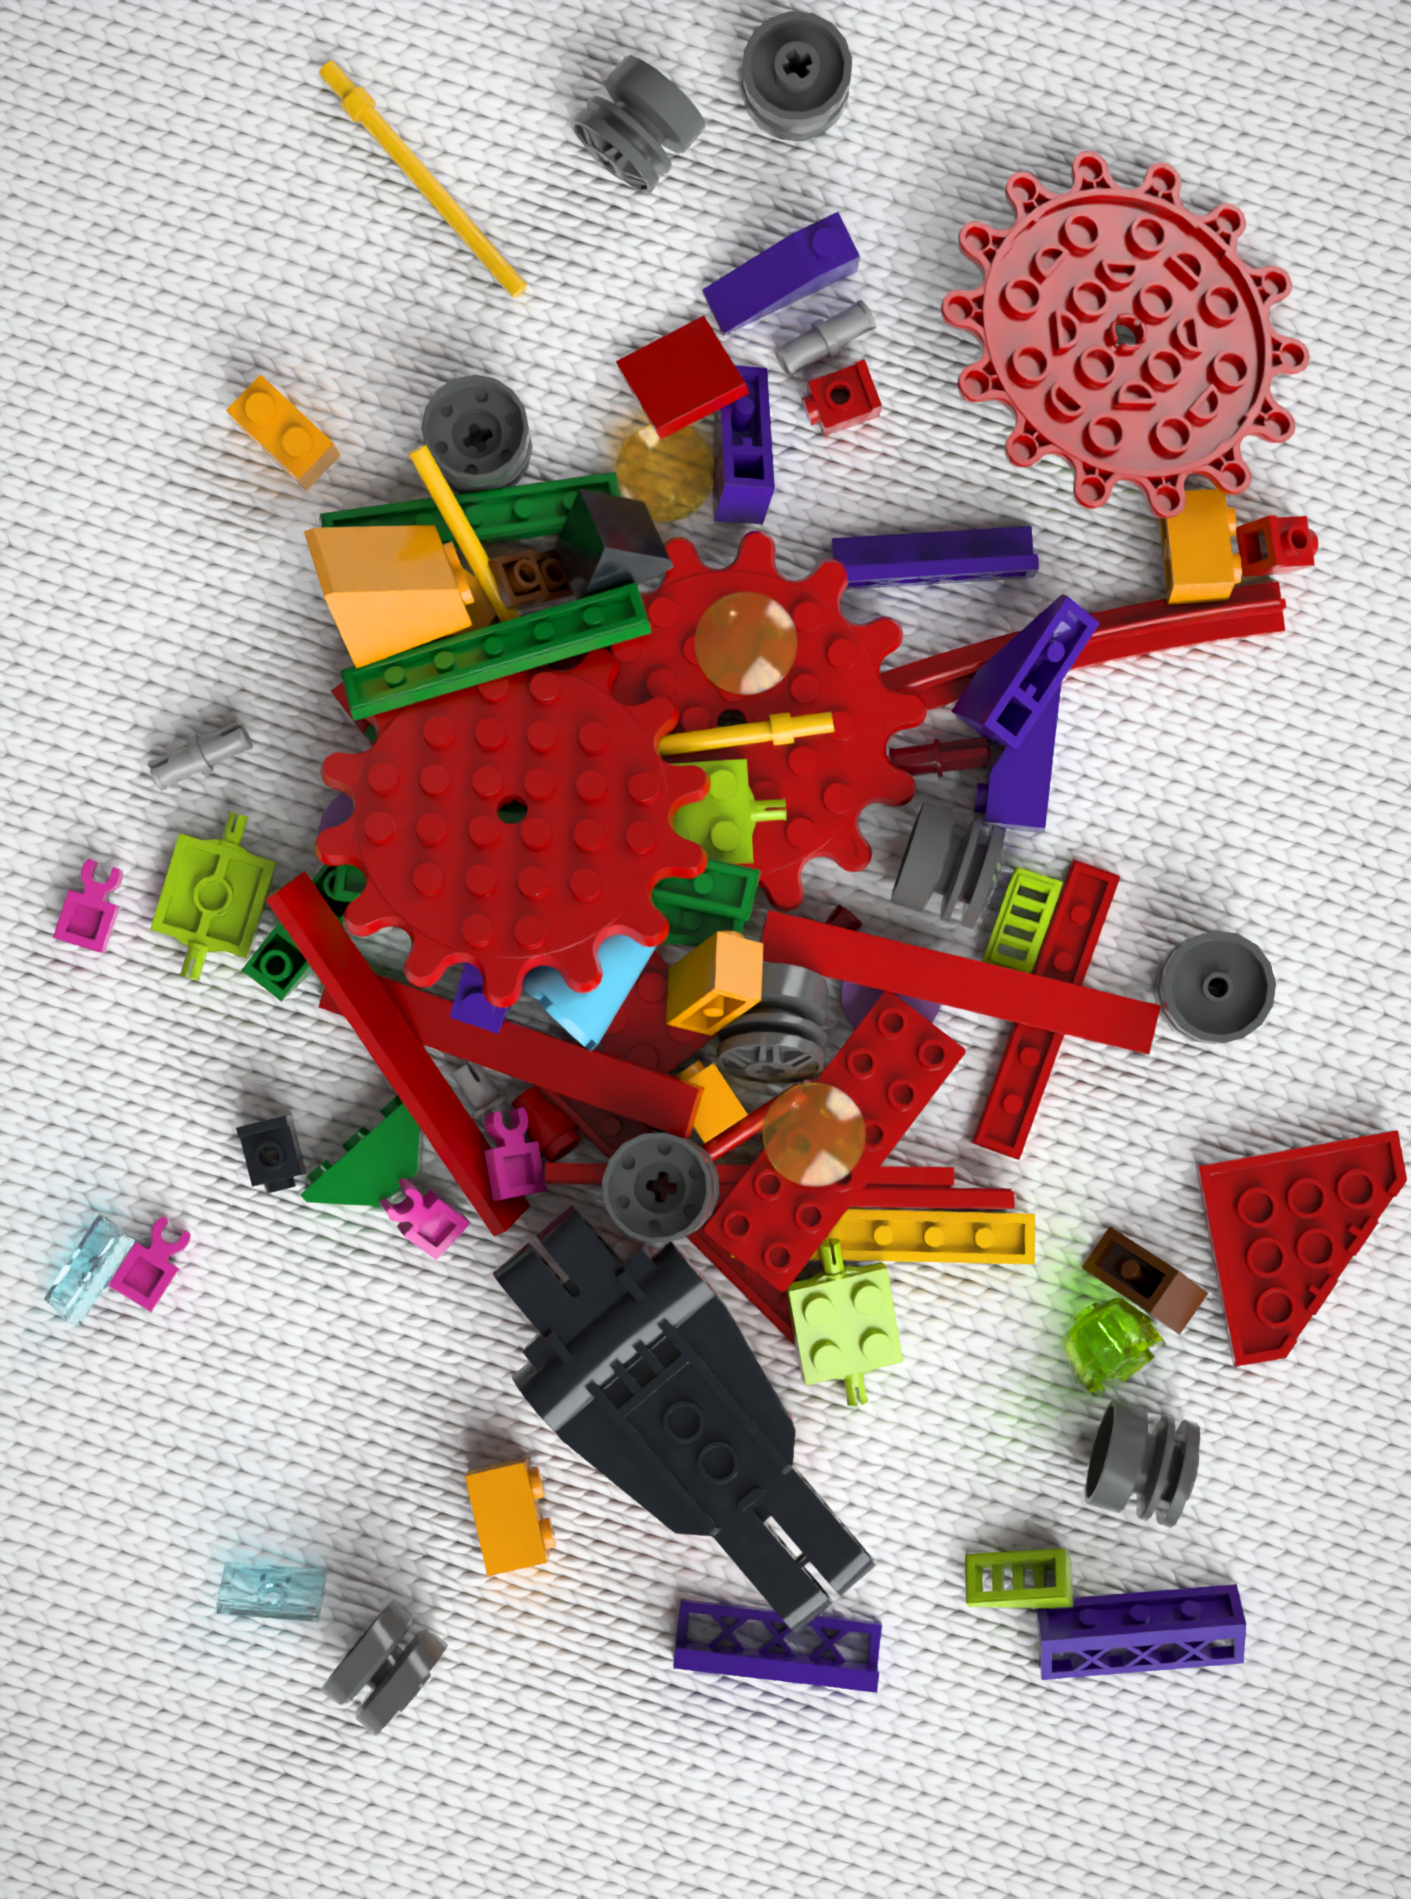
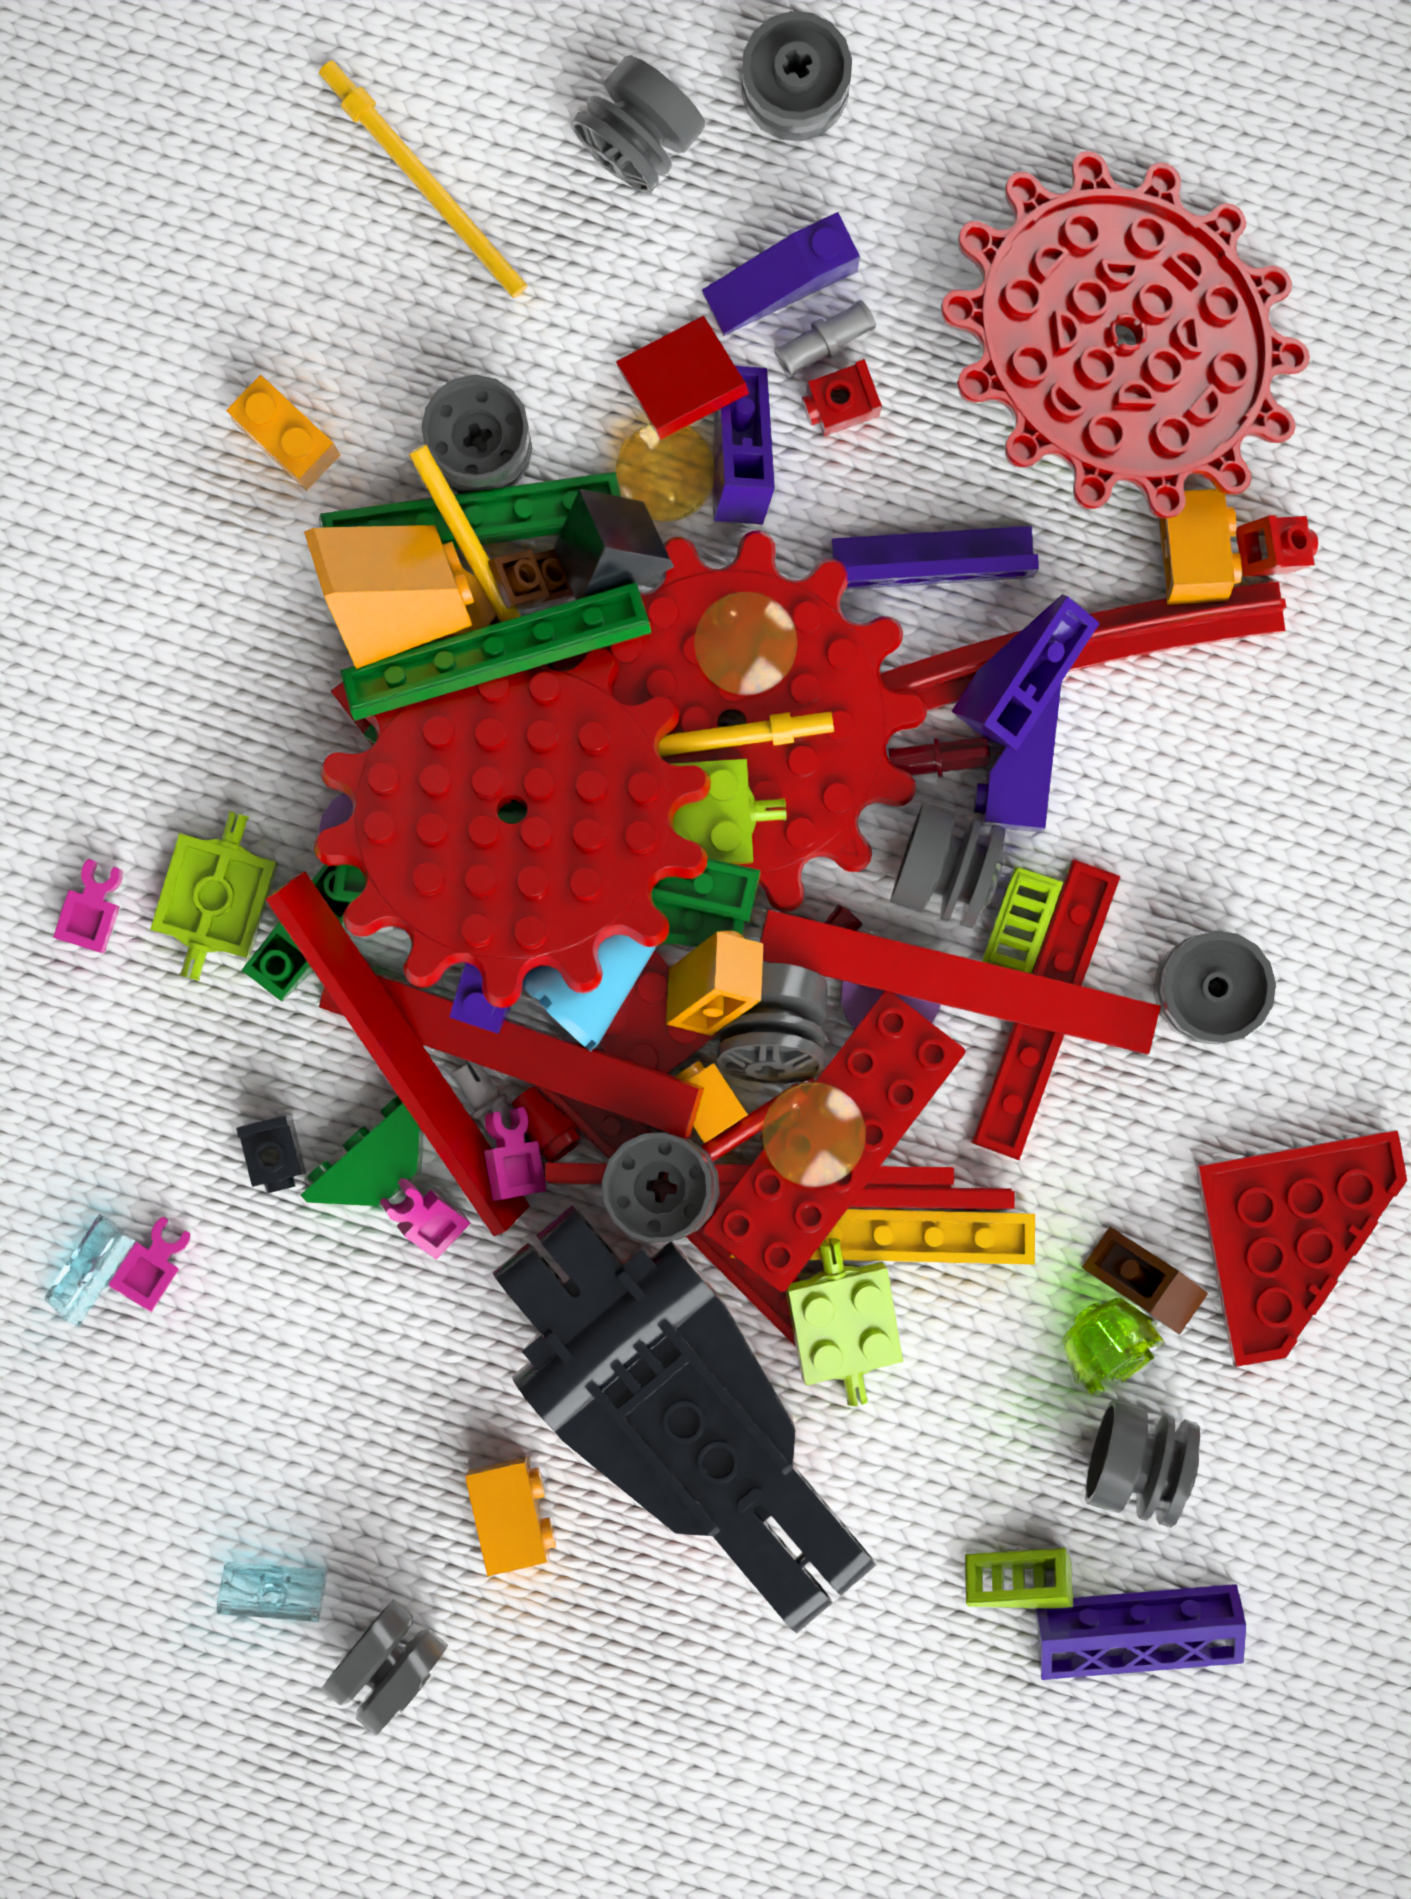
light grey pin [148,719,253,791] -> none
dark purple fence [673,1599,882,1693] -> none

